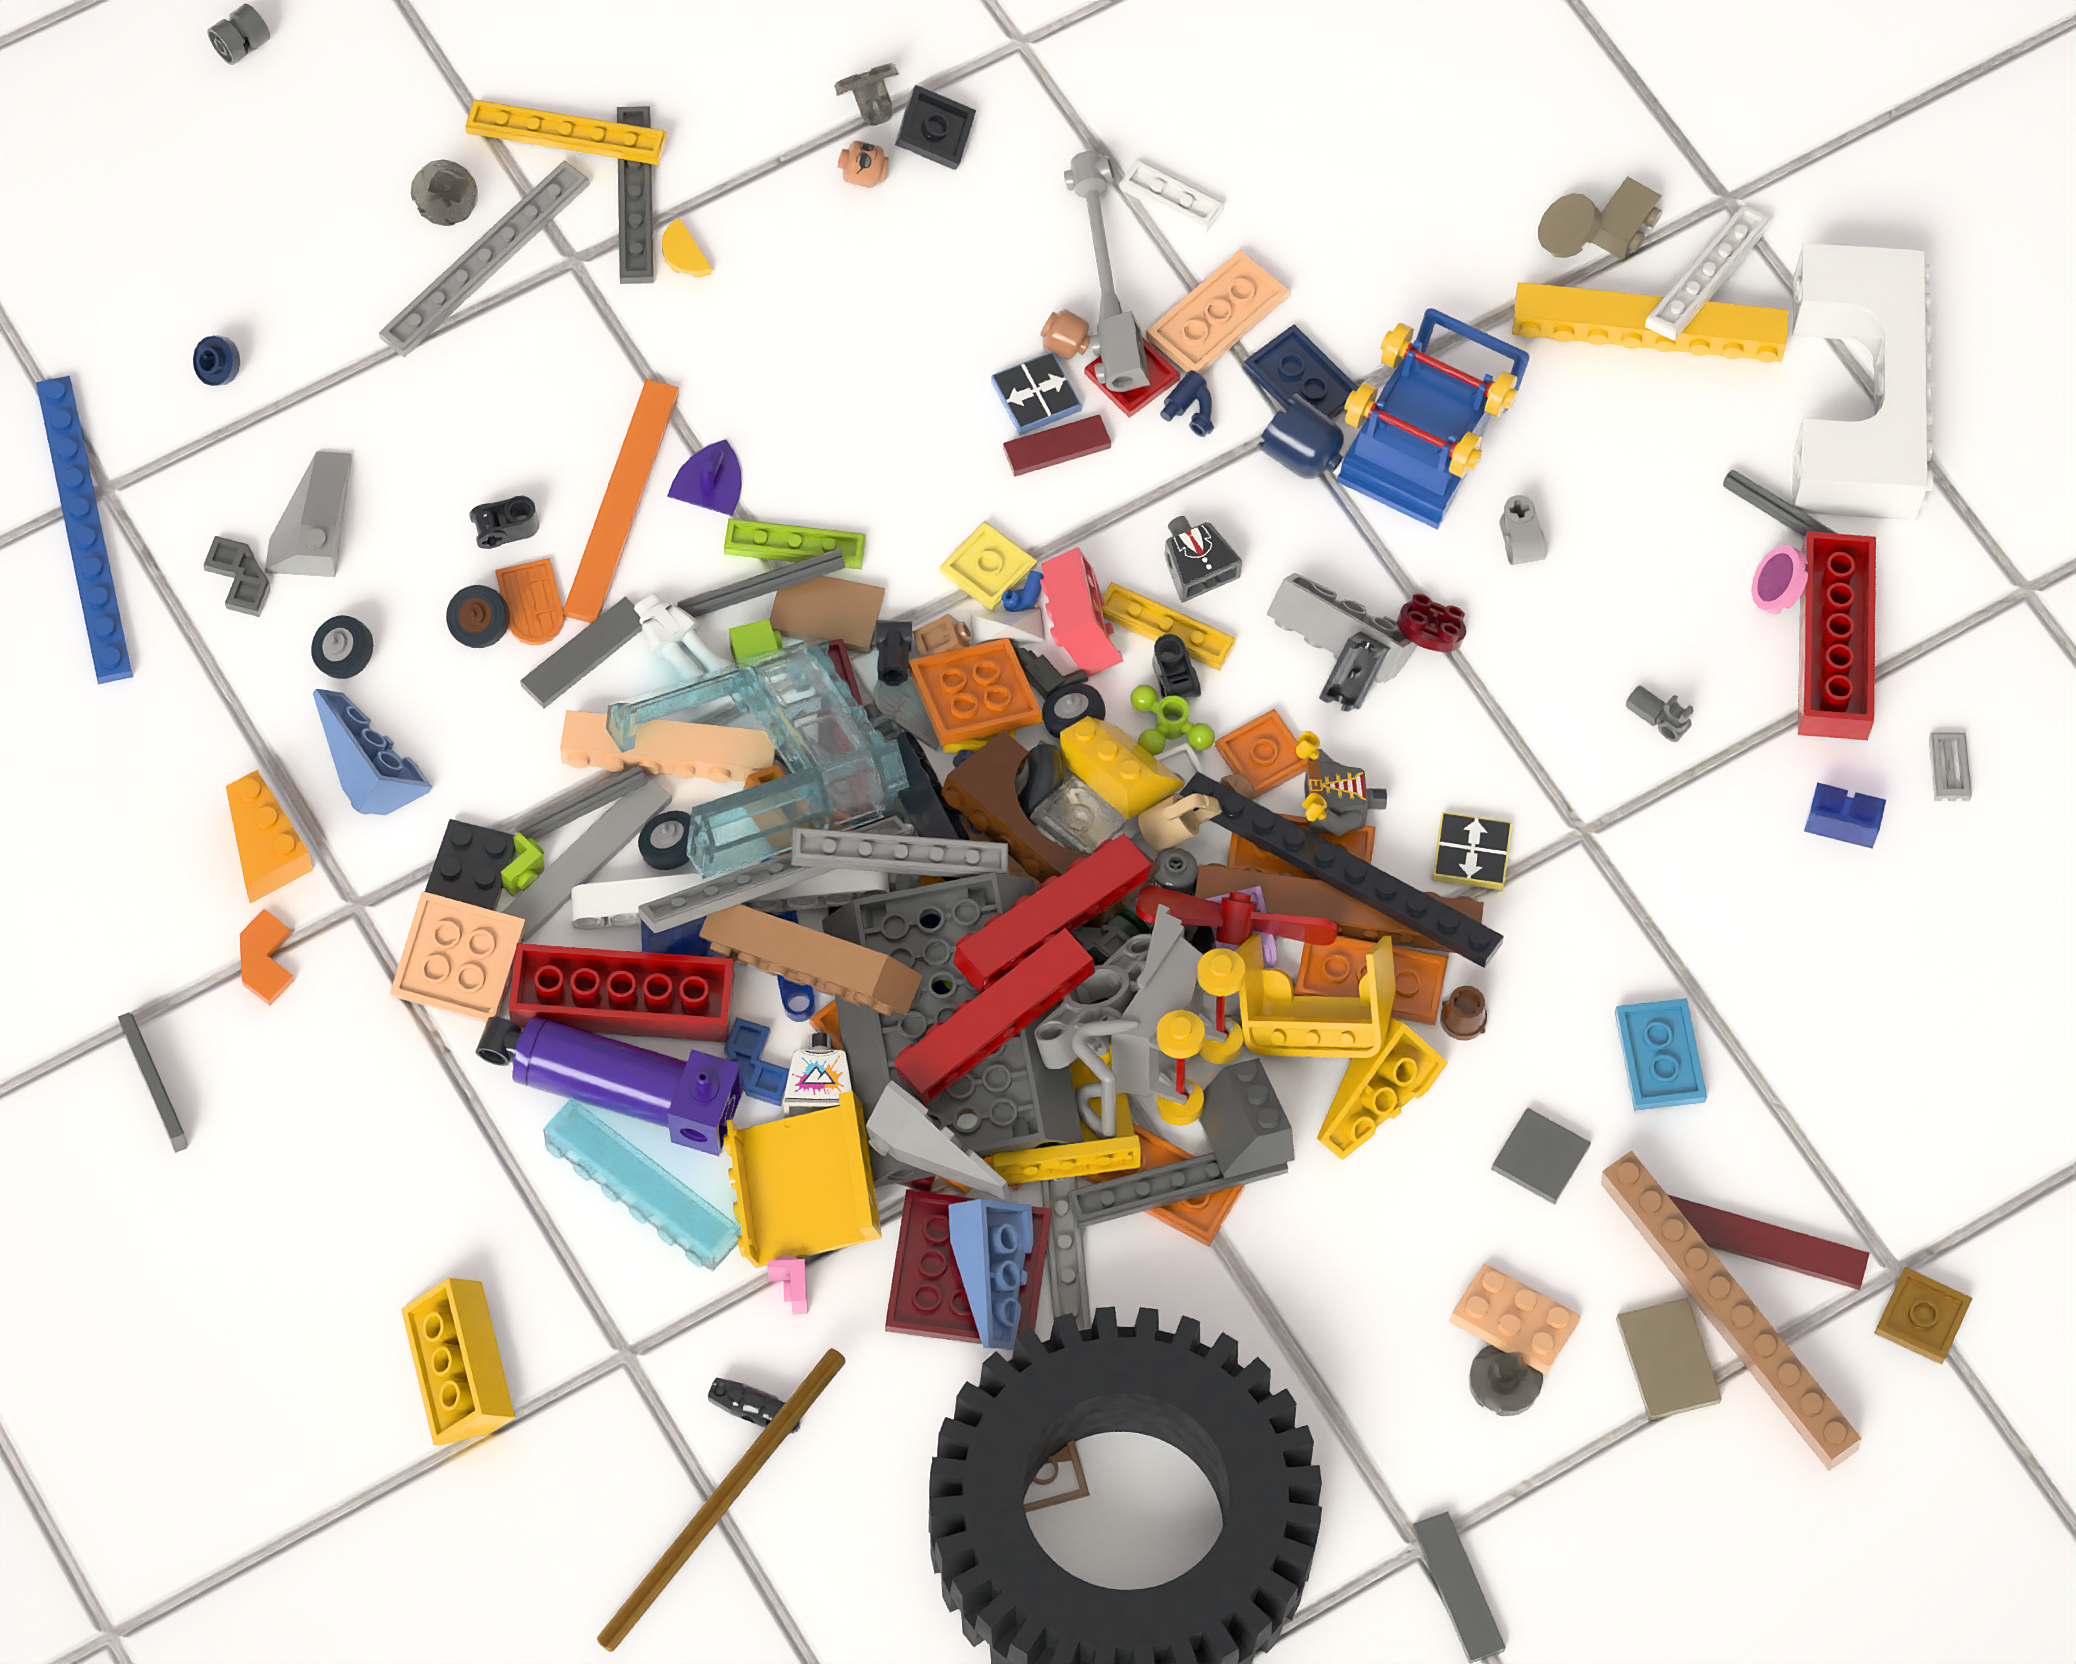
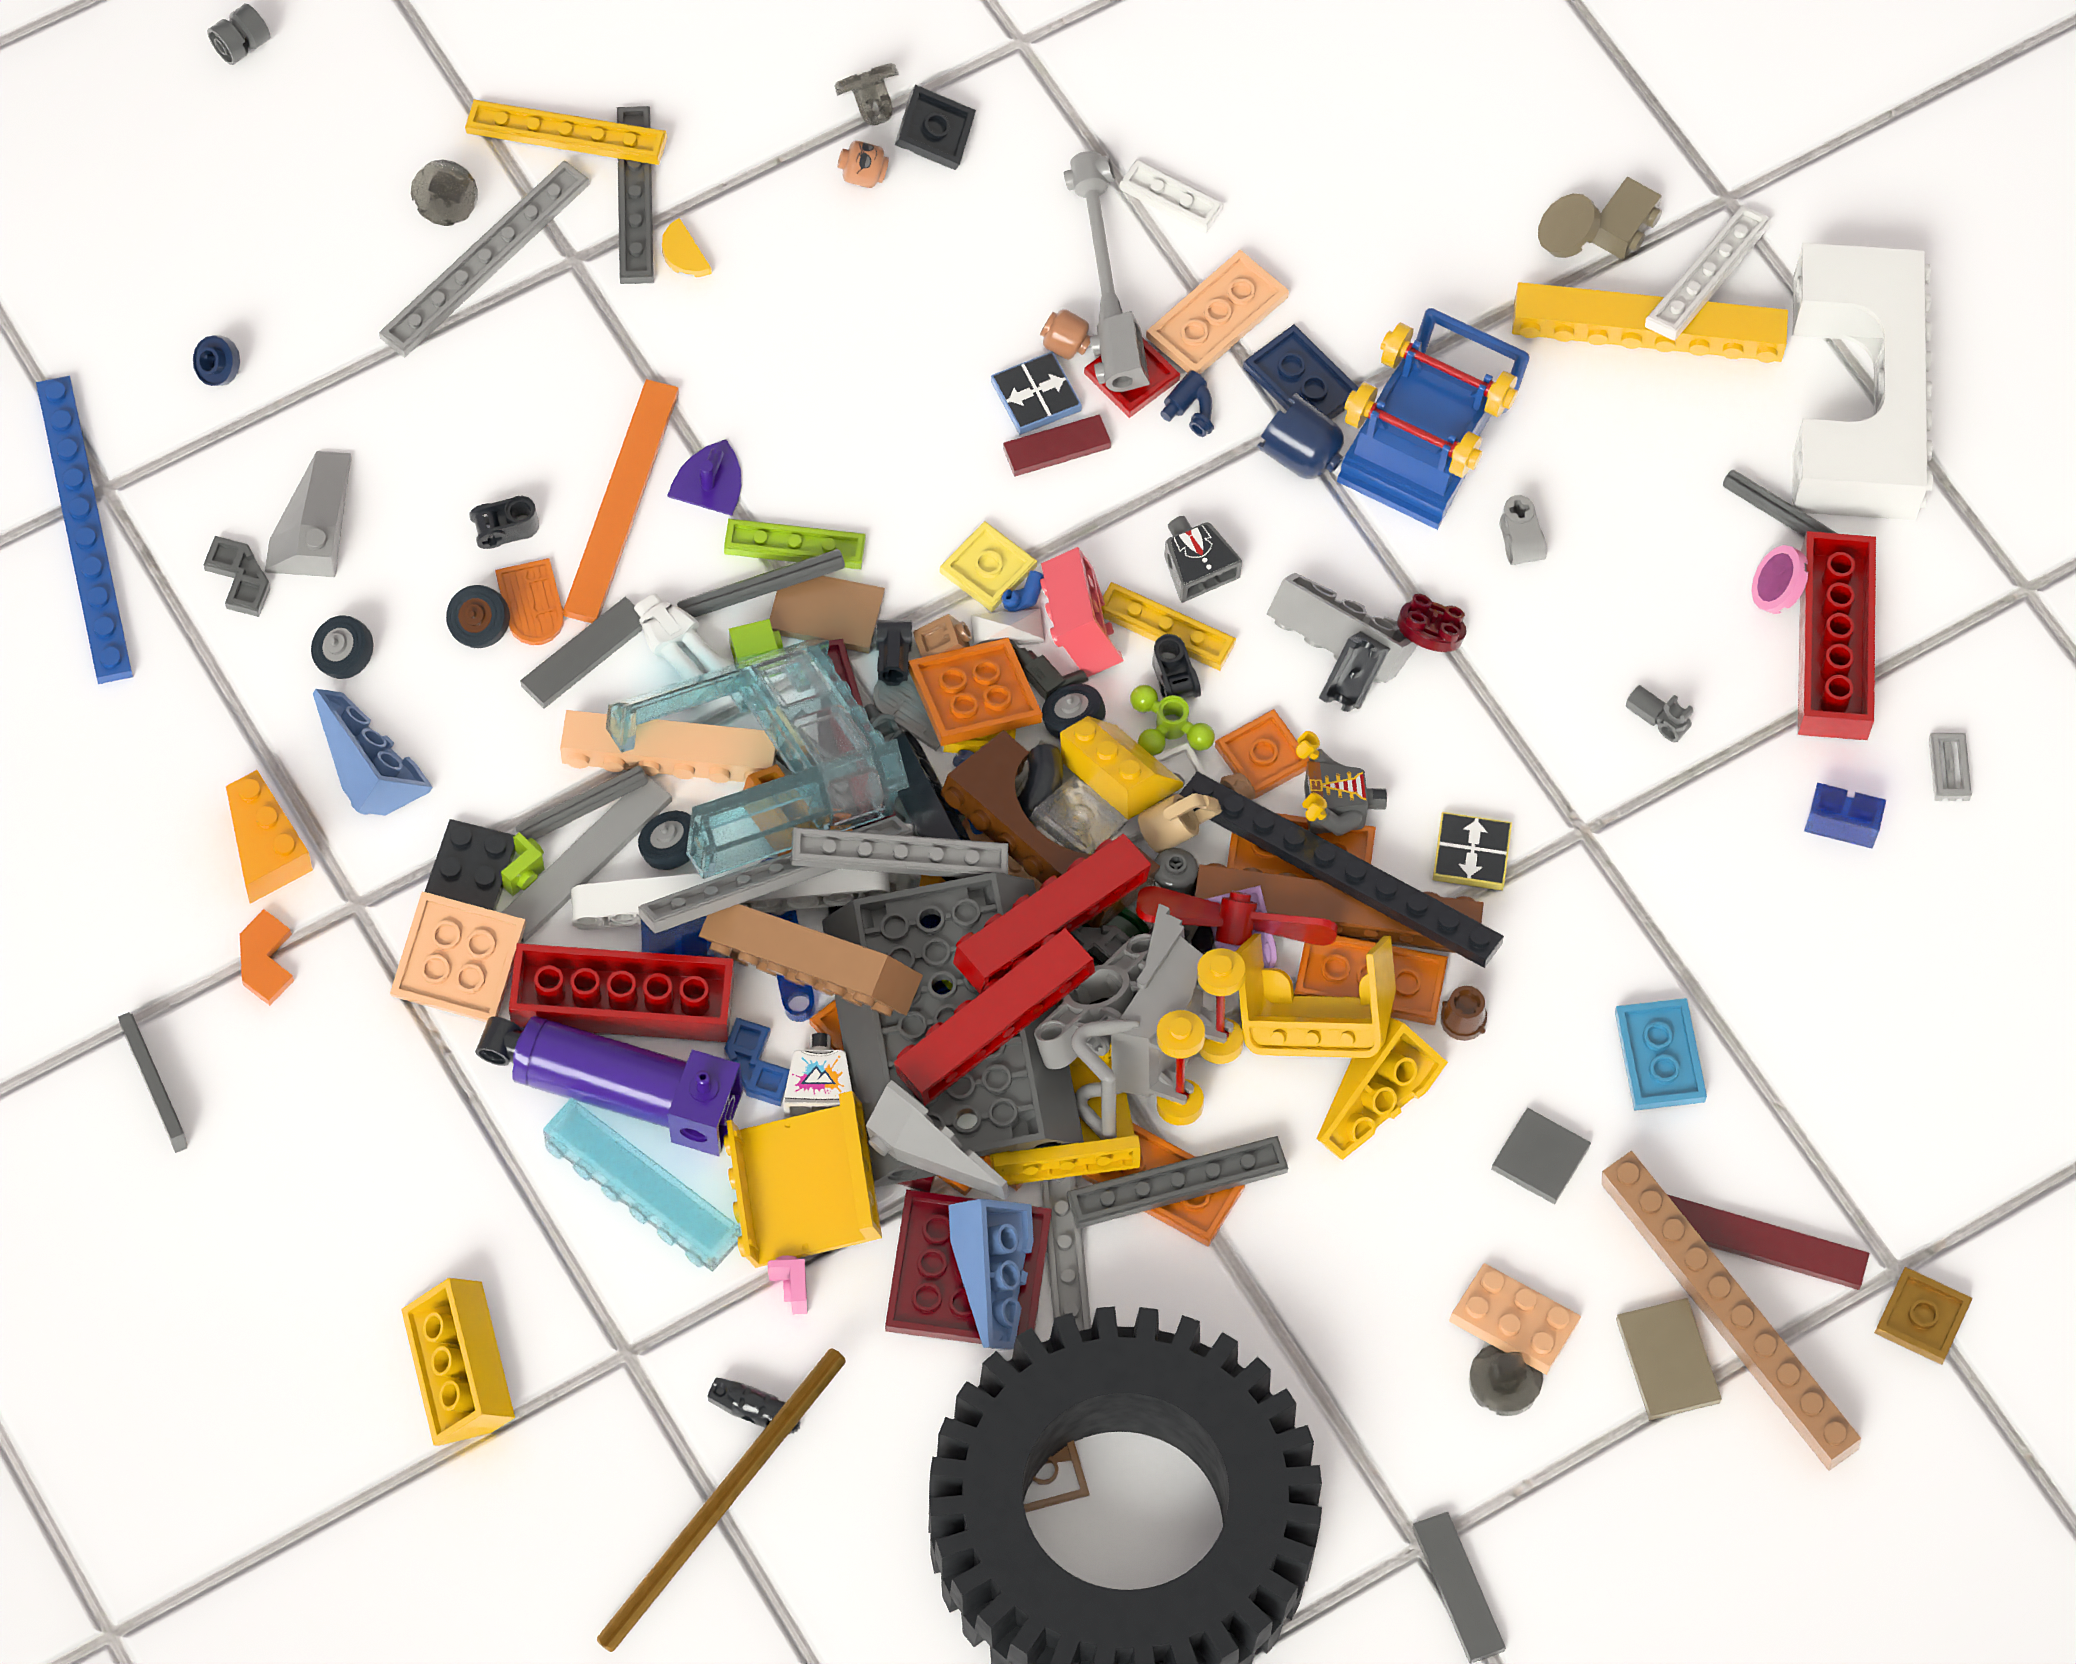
dark grey slope [1198,1058,1295,1178] -> none

